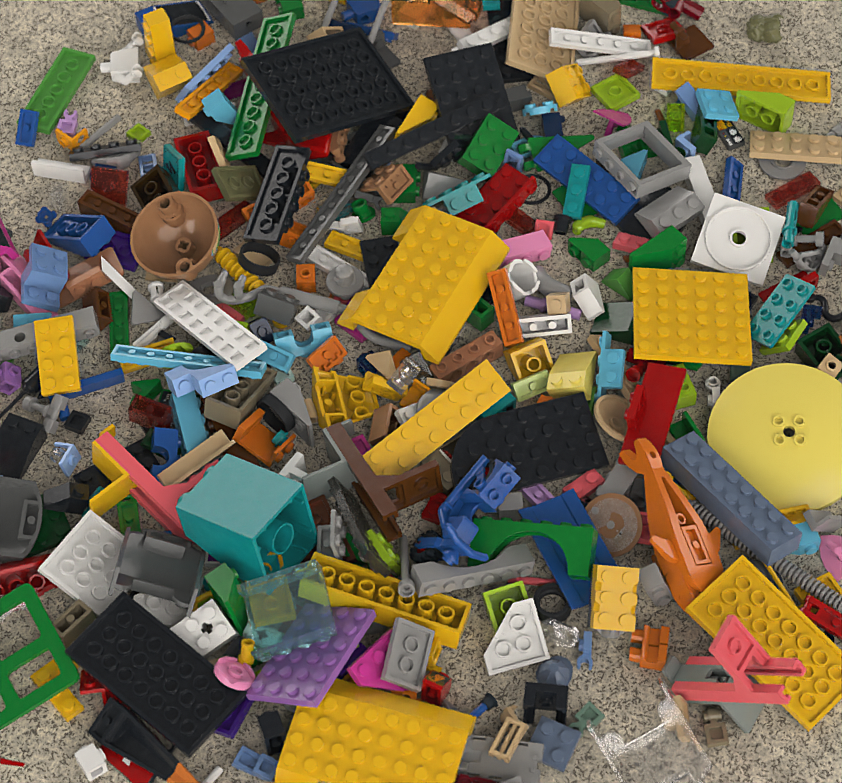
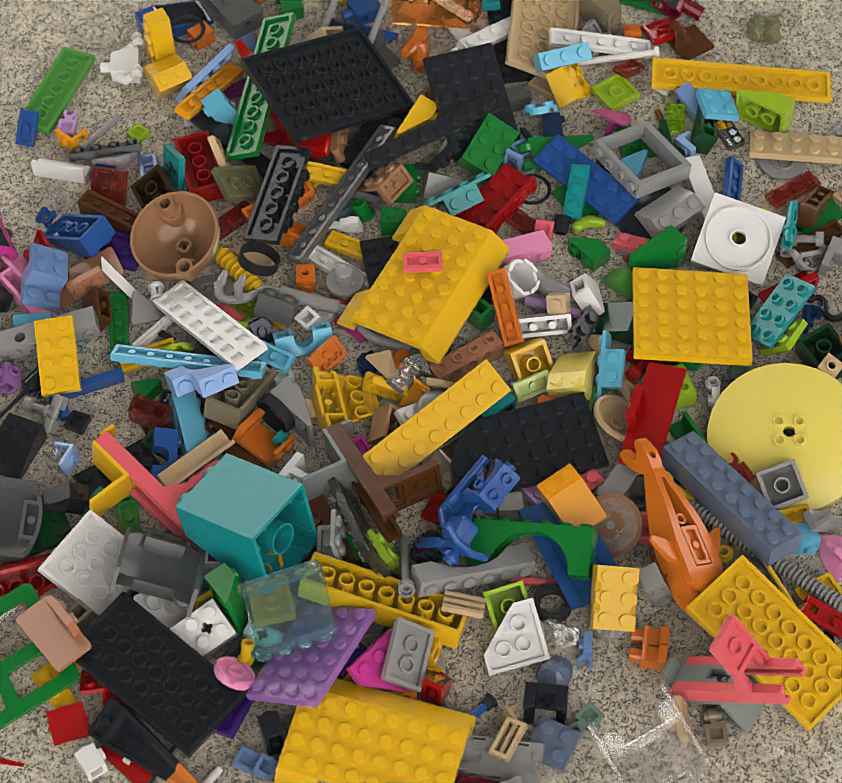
none -> nougat bracket [16,595,92,672]
none -> red piece [46,702,91,746]
none -> orange animal [401,25,430,73]
none -> coral plate [404,251,443,273]
none -> tan tile [441,590,486,619]
none -> medium azure arch [532,41,592,73]
none -> light orange slope [536,463,607,527]
none -> black hinge [563,305,602,352]
none -> yellow plate [718,545,734,564]
none -> clear red plate [724,452,756,483]
none -> light grey brick [755,459,809,509]

